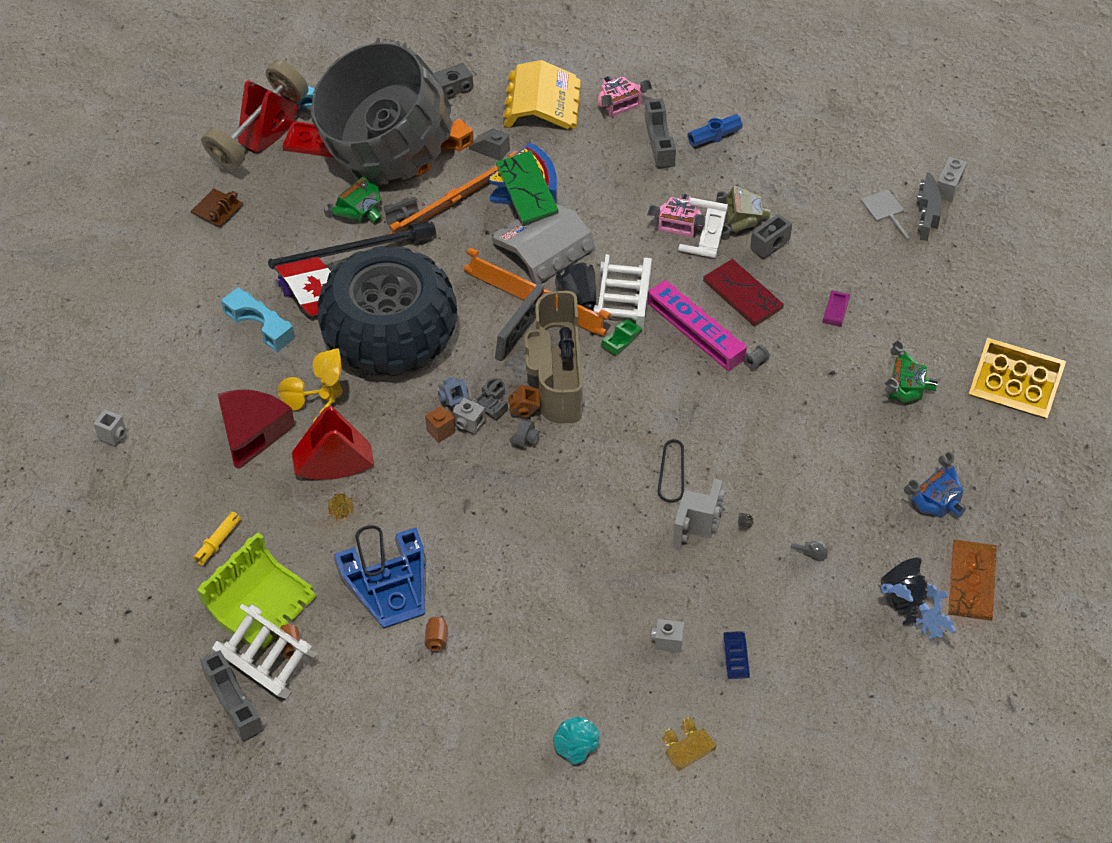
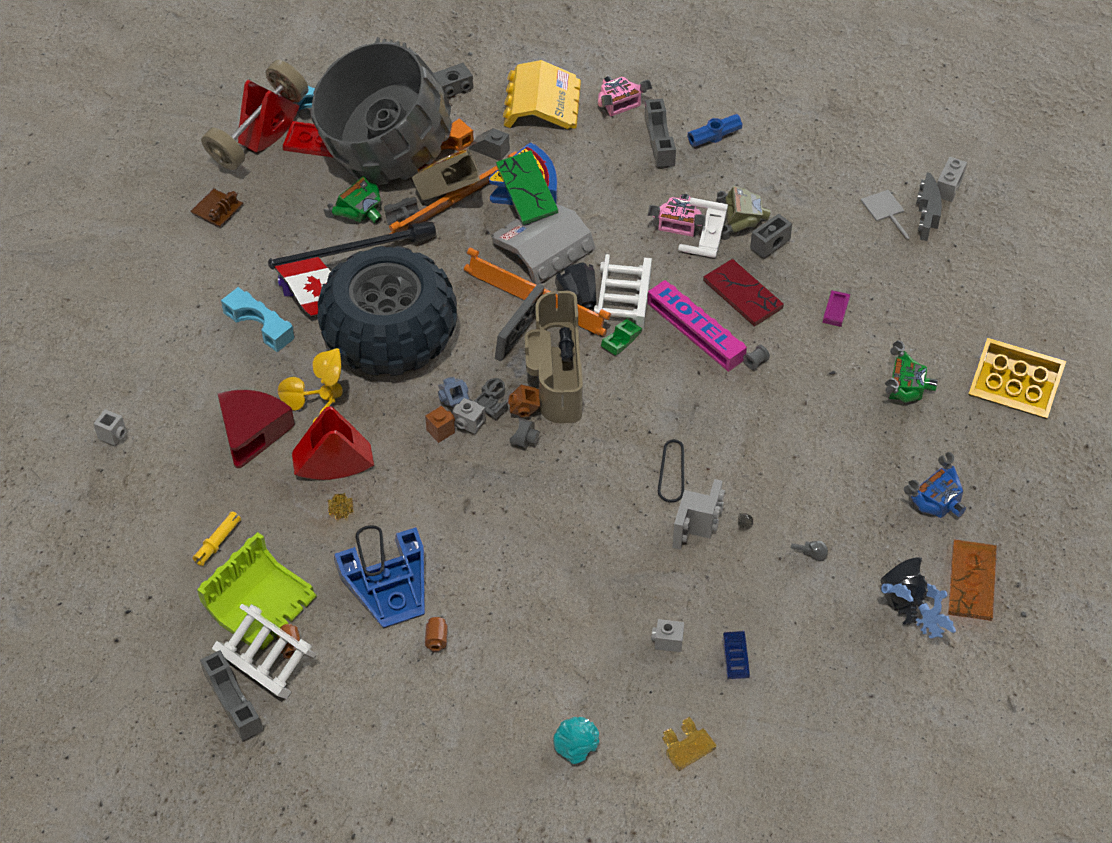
none -> dark tan piece [412,148,480,200]

